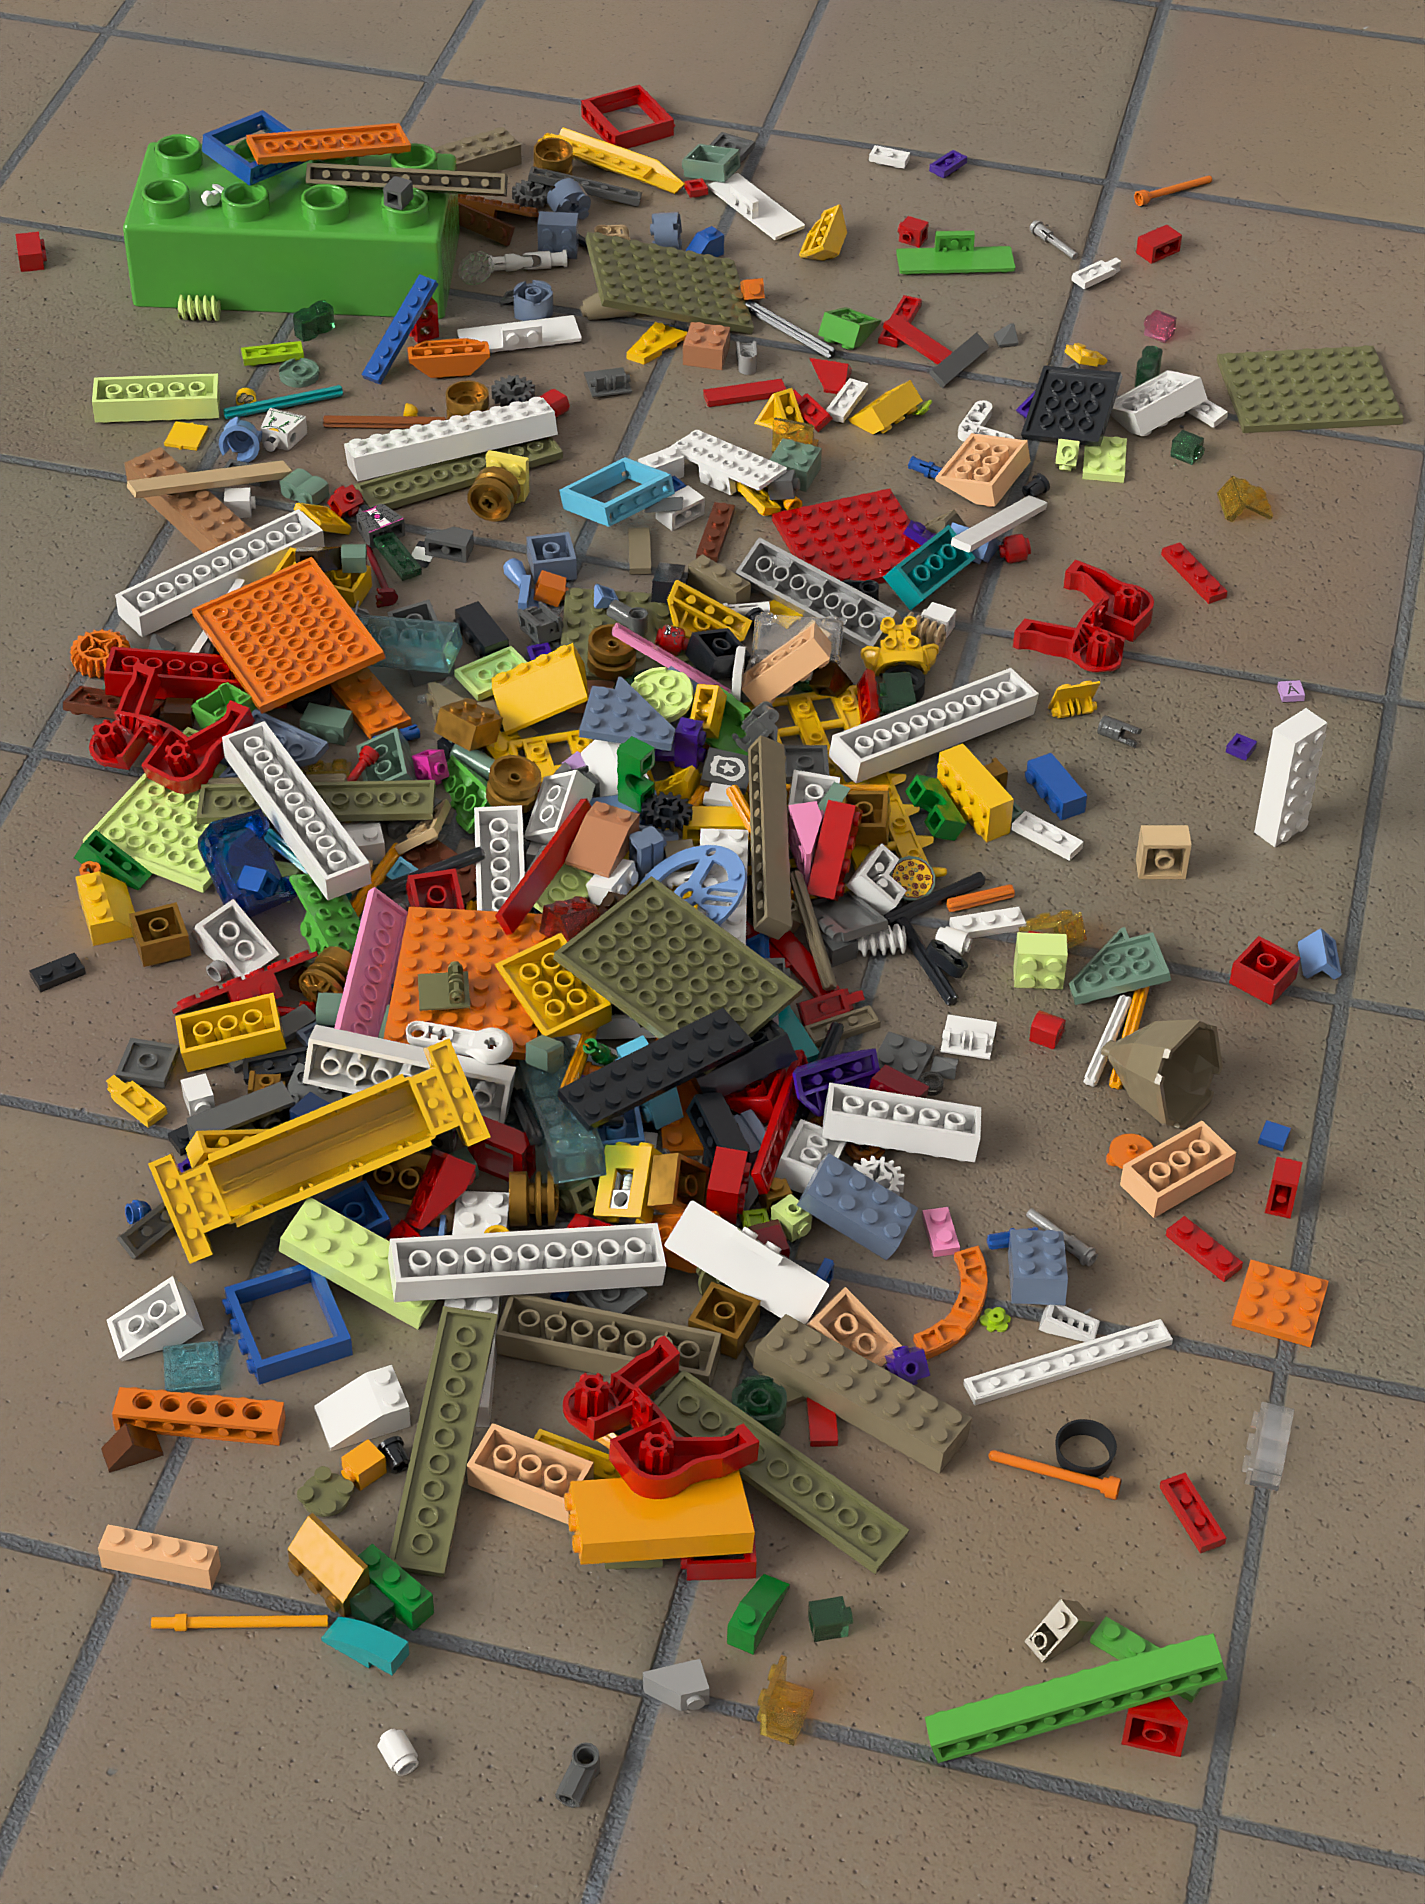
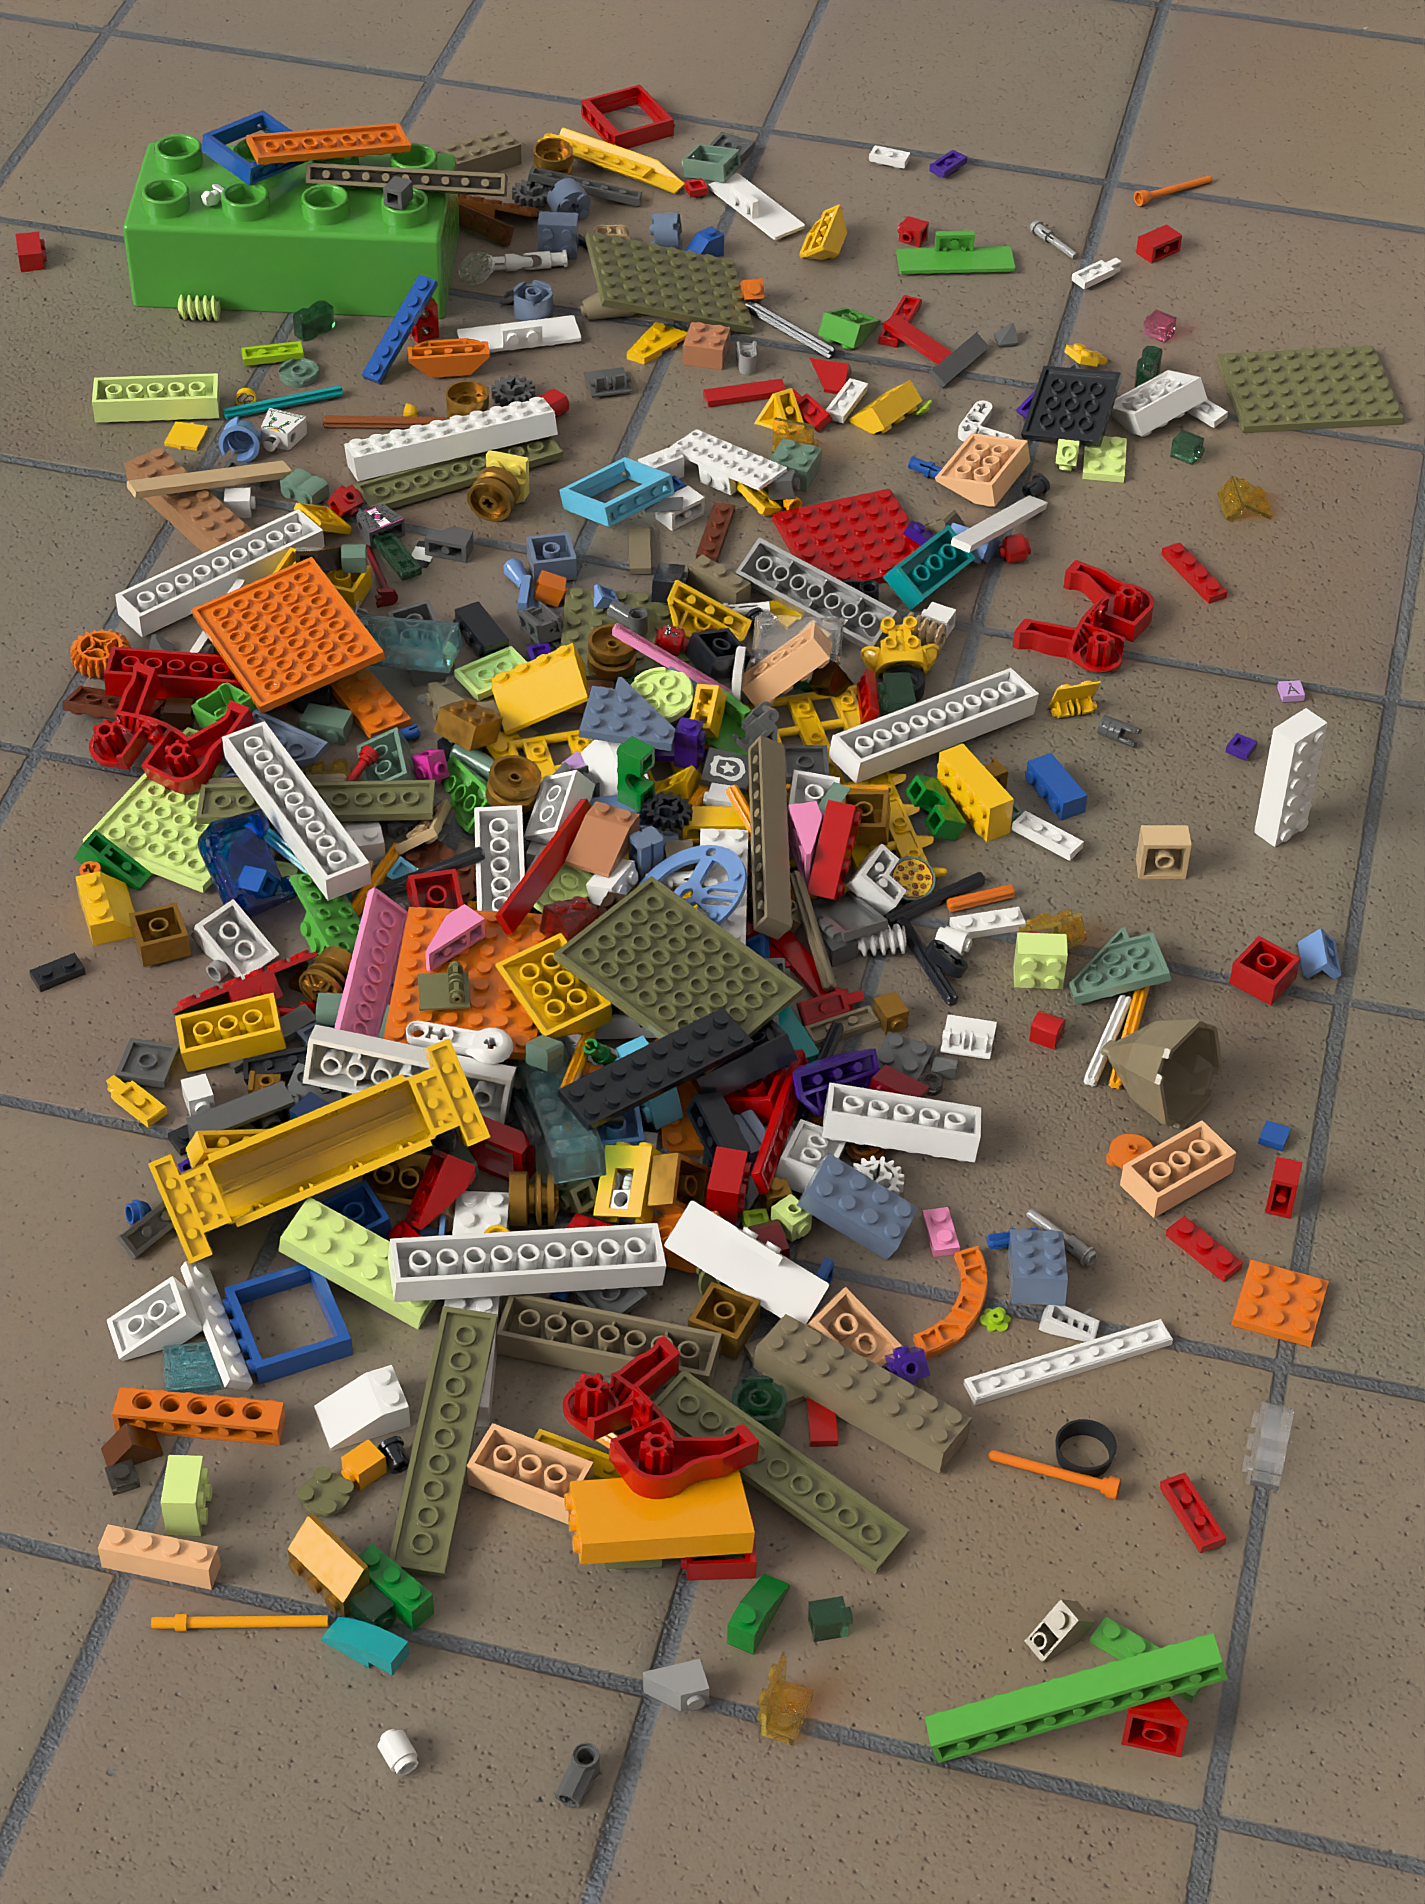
none -> clear smoke plate [104,1459,140,1496]
none -> yellowish green brick [161,1455,212,1536]
none -> white plate [180,1261,253,1391]
none -> bright pink slope [425,904,486,972]
none -> pearl gold brick [873,991,909,1035]

